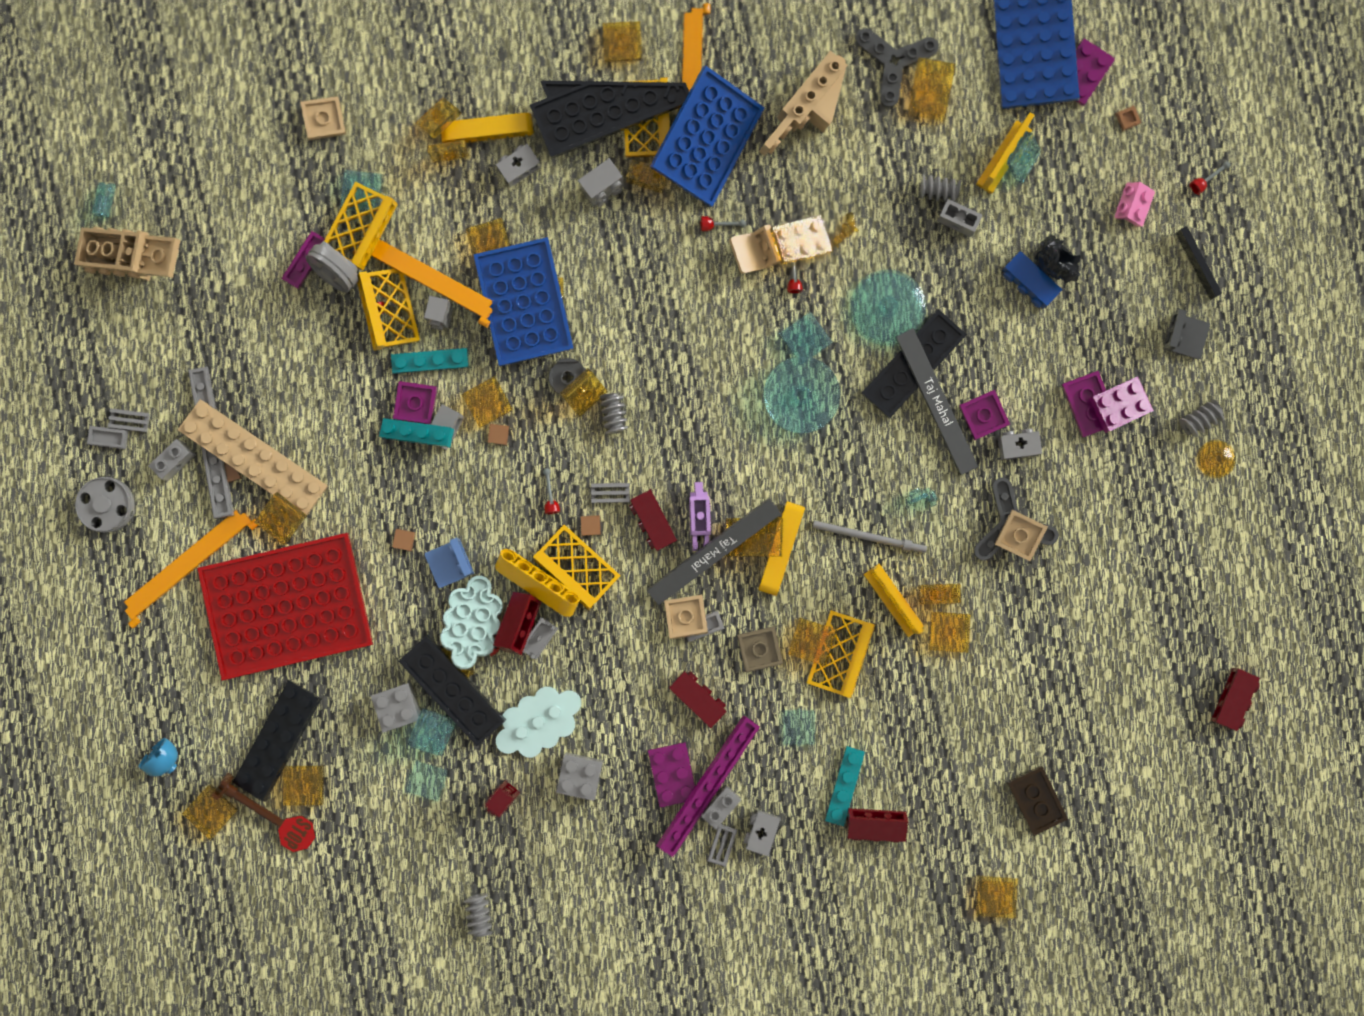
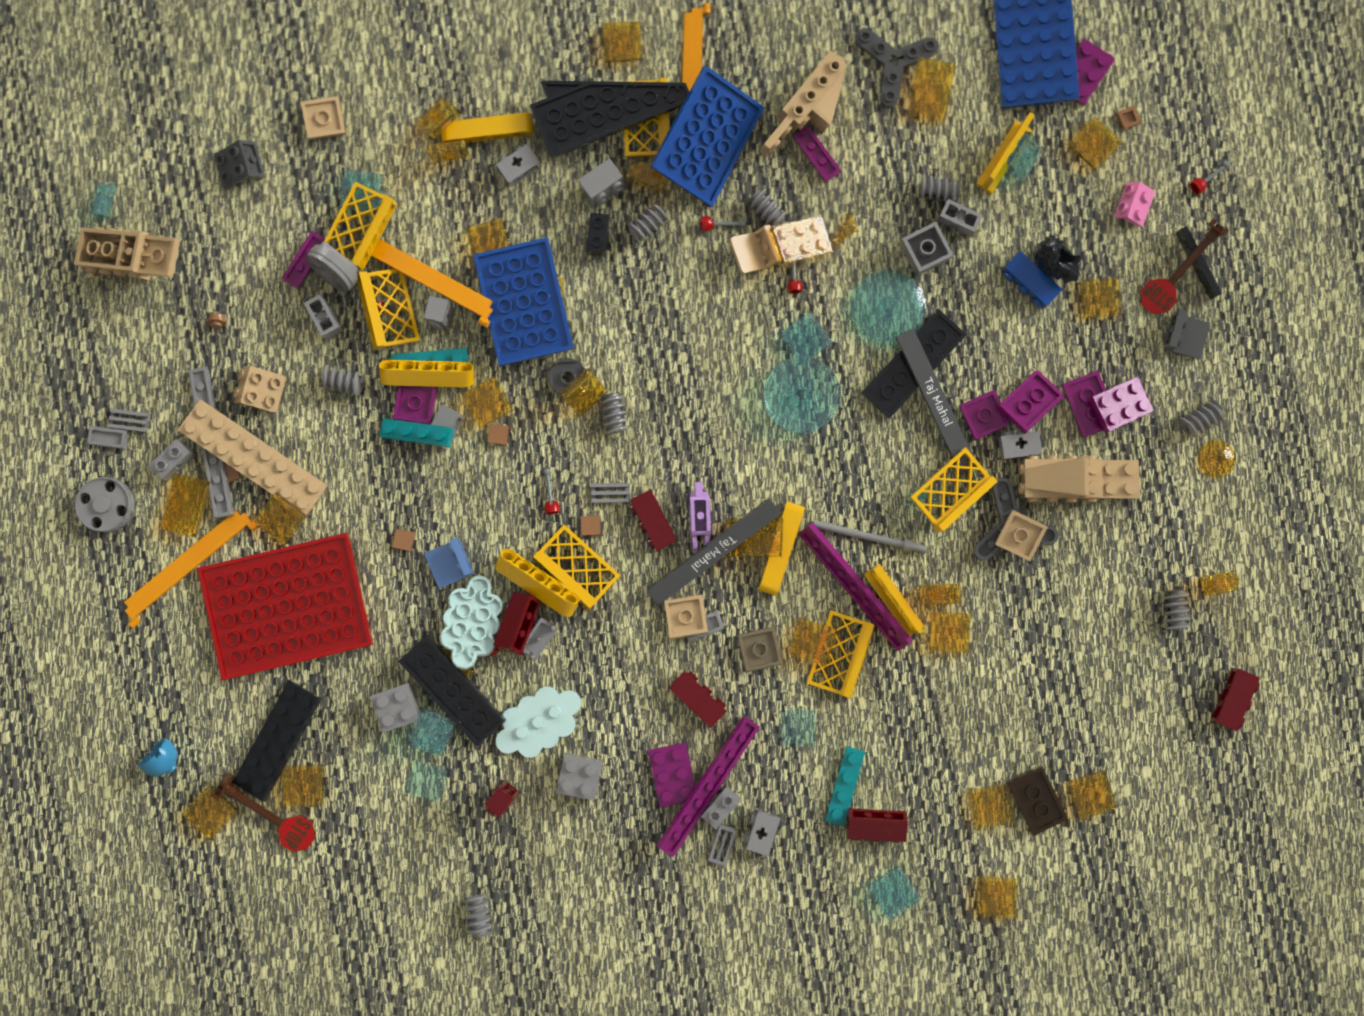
none -> clear yellow plate [160,473,210,538]
none -> medium nougat plate [207,313,227,329]
none -> dark grey bracket [214,140,266,190]
none -> tan bracket [233,366,286,412]
none -> light grey brick [304,294,343,340]
none -> light grey piece [322,365,365,396]
none -> yellow beam [379,360,474,388]
none -> black brick [586,213,610,257]
none -> light grey piece [628,204,670,245]
none -> light grey piece [746,188,787,231]
none -> magenta plate [793,125,842,183]
none -> magenta plate [798,522,913,651]
none -> clear light blue plate [867,865,922,920]
none -> light grey brick [899,222,954,277]
none -> yellow fence [910,447,998,533]
none -> clear yellow plate [968,783,1014,829]
none -> magenta plate [997,370,1065,434]
none -> tan wedge [1018,456,1140,503]
none -> clear yellow plate [1067,770,1117,820]
none -> clear yellow plate [1068,117,1122,171]
none -> clear yellow plate [1079,278,1122,319]
none -> reddish brown piece [1141,218,1229,314]
none -> light grey piece [1164,590,1190,629]
none -> clear yellow brick [1199,571,1239,595]

